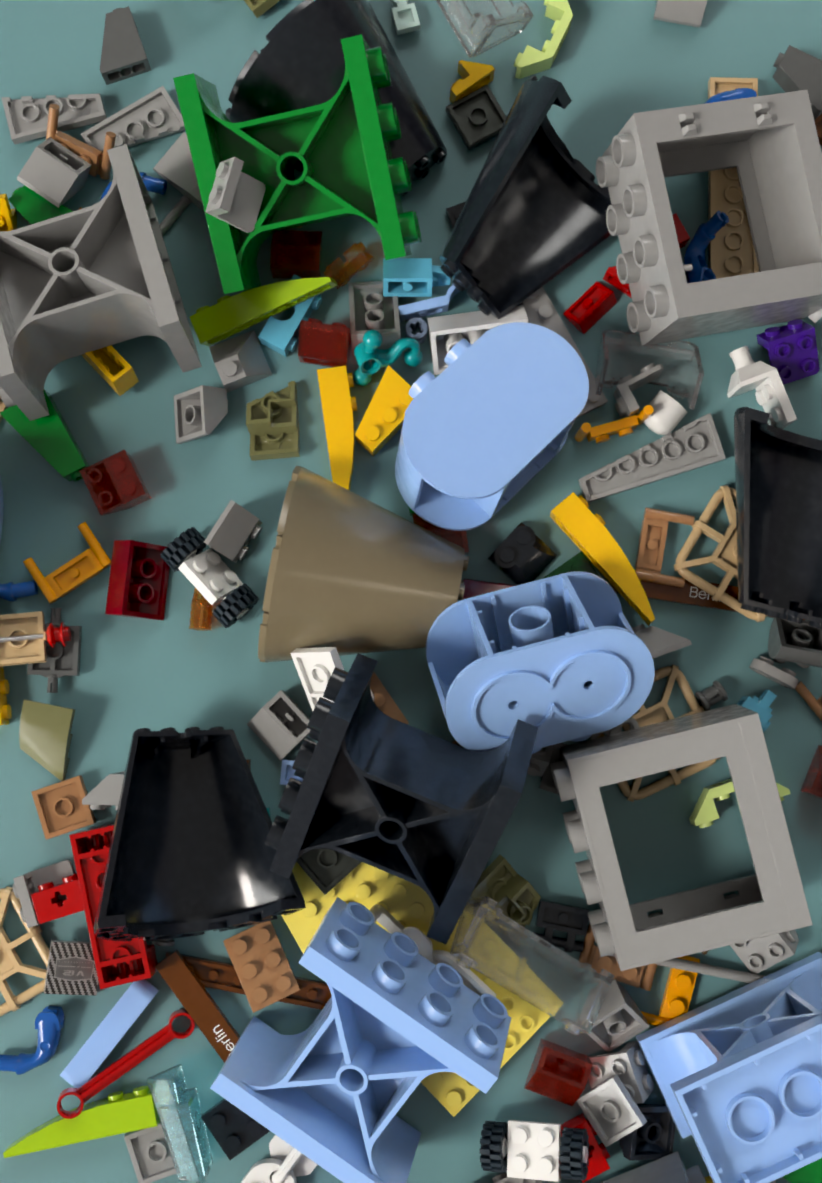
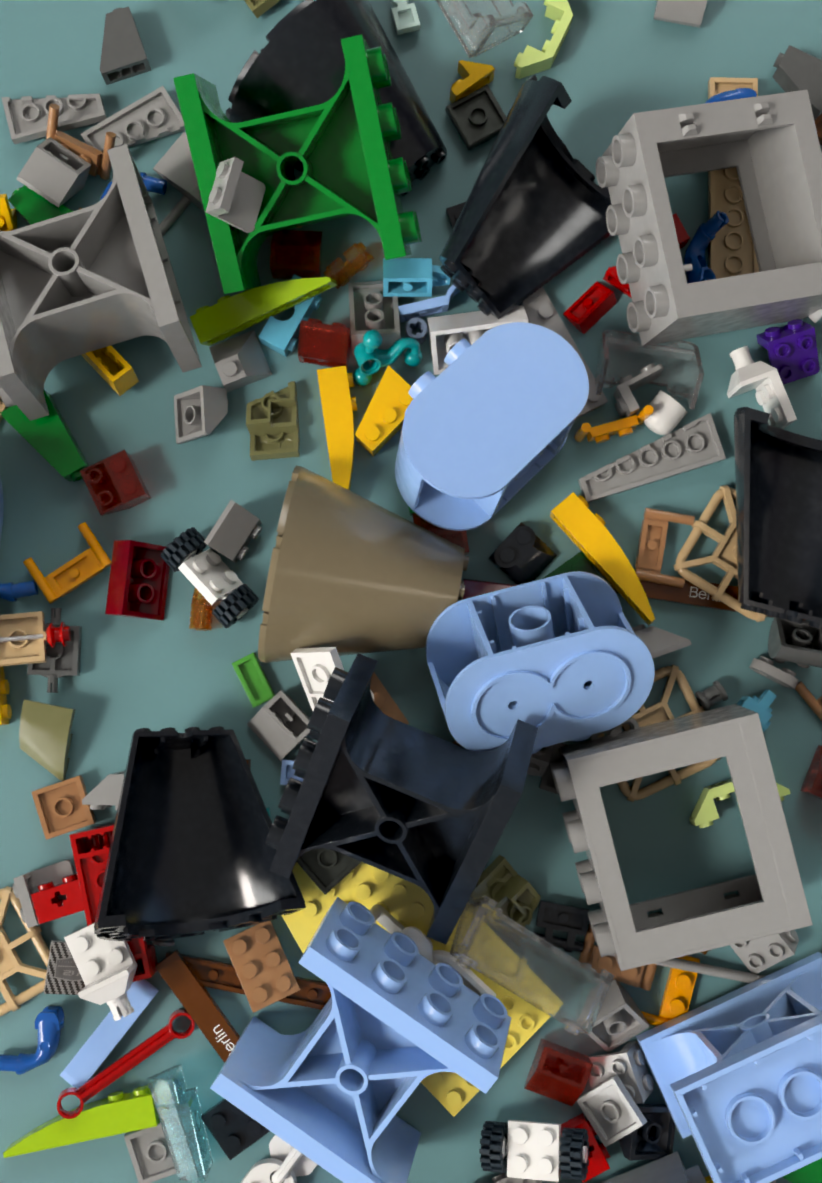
none -> white plate [64,922,138,1021]
none -> bright green tile [231,652,275,708]

